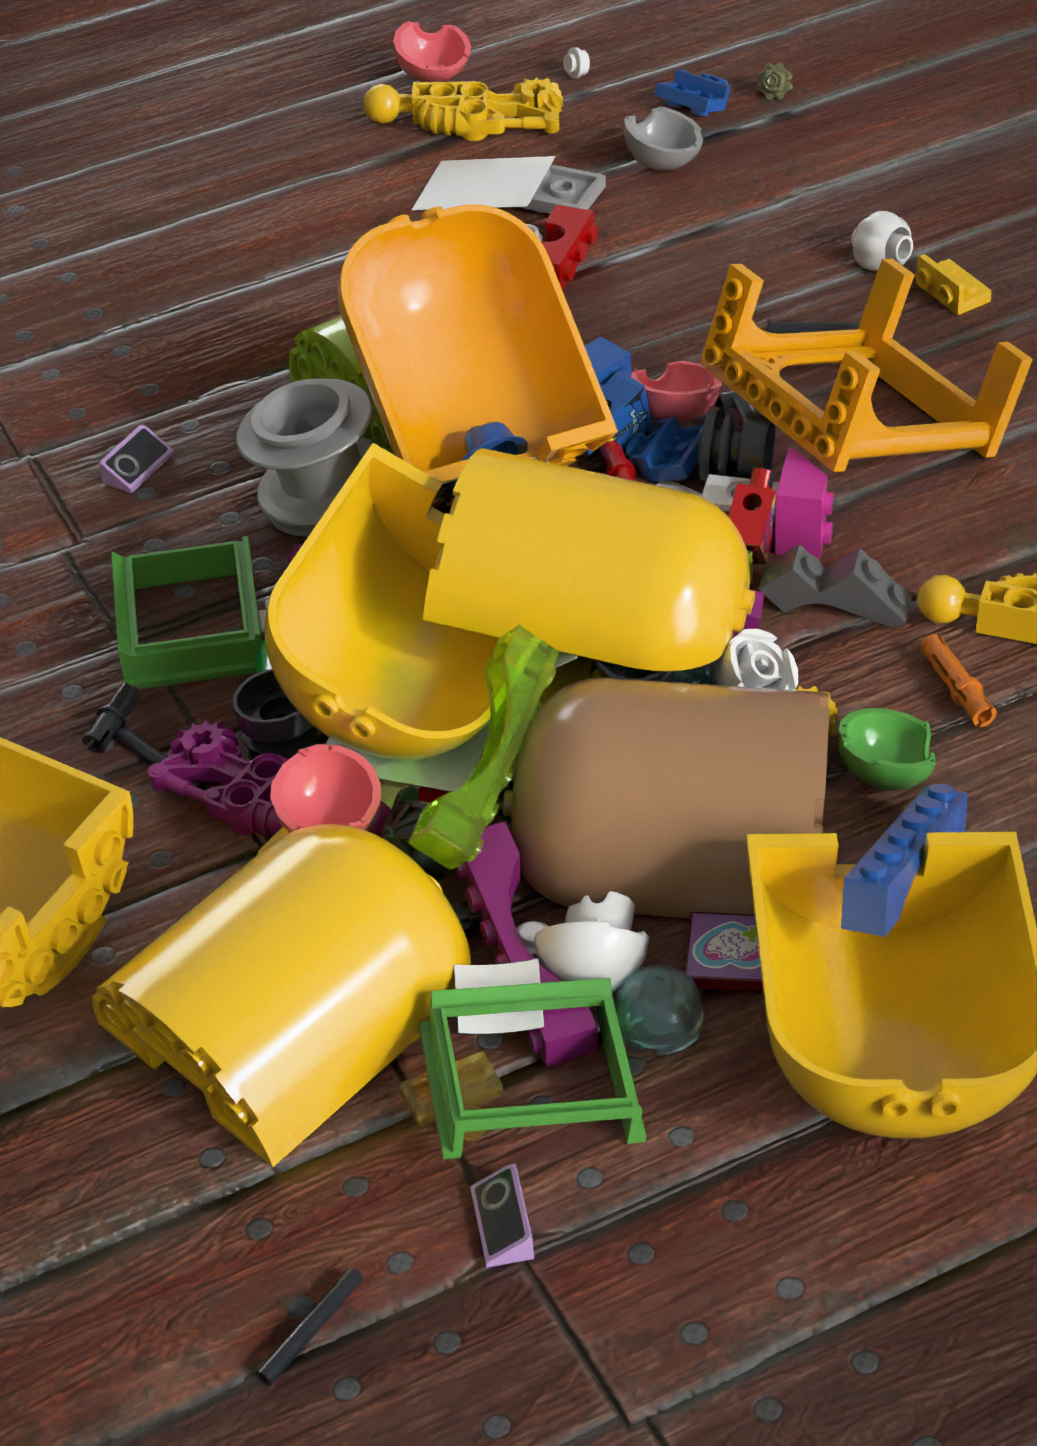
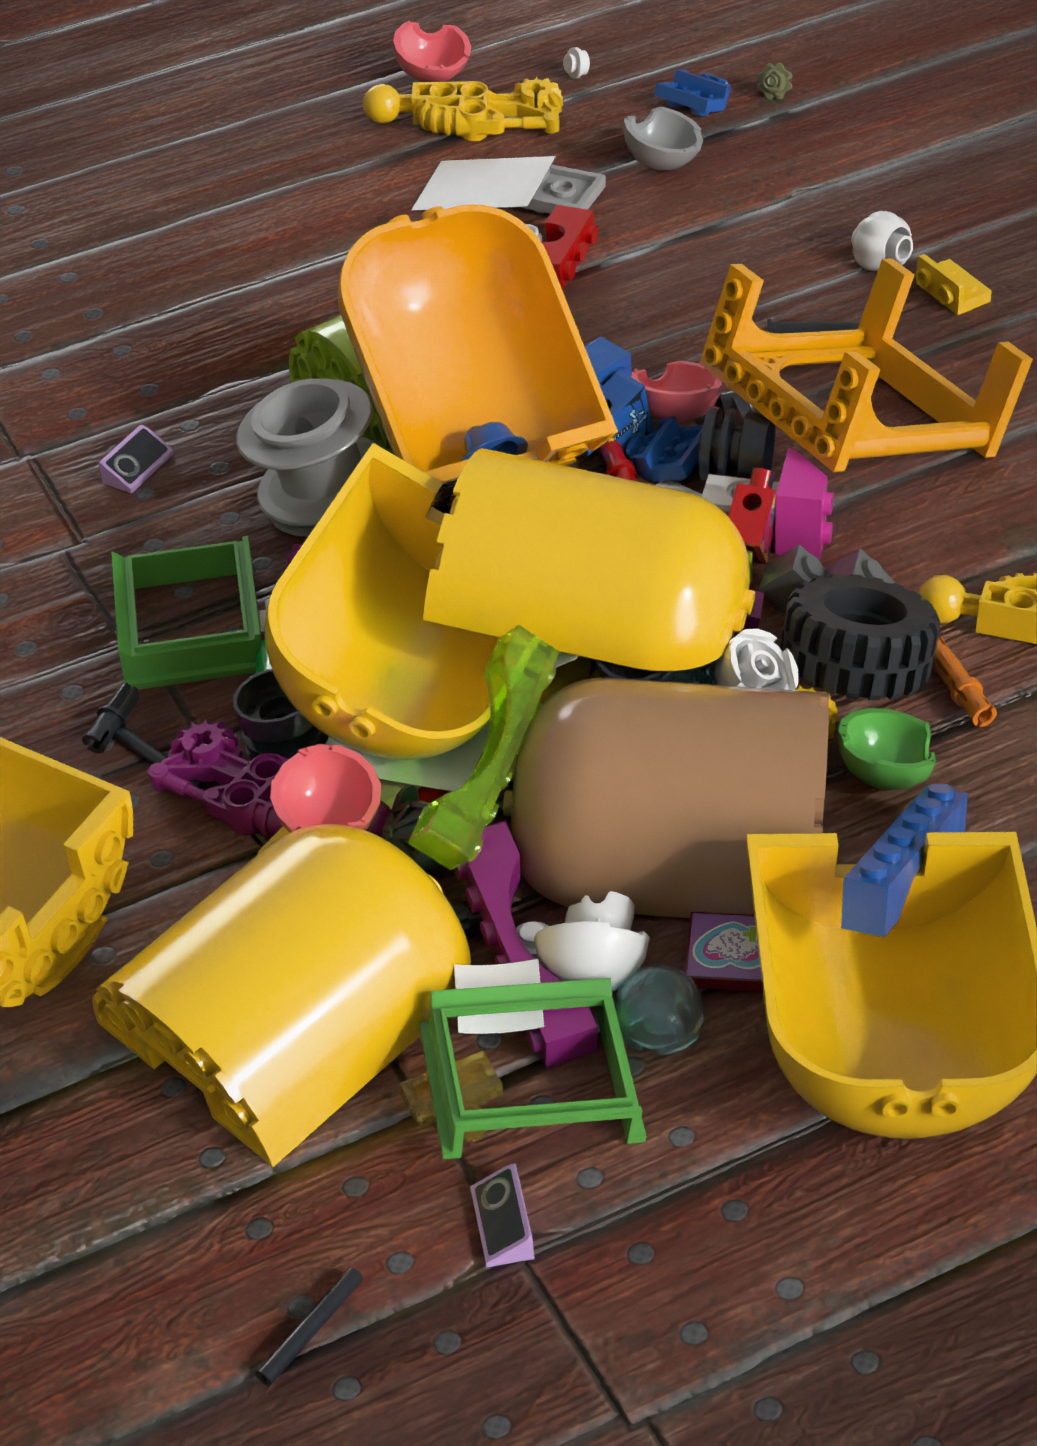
none -> black tyre [780,574,940,701]

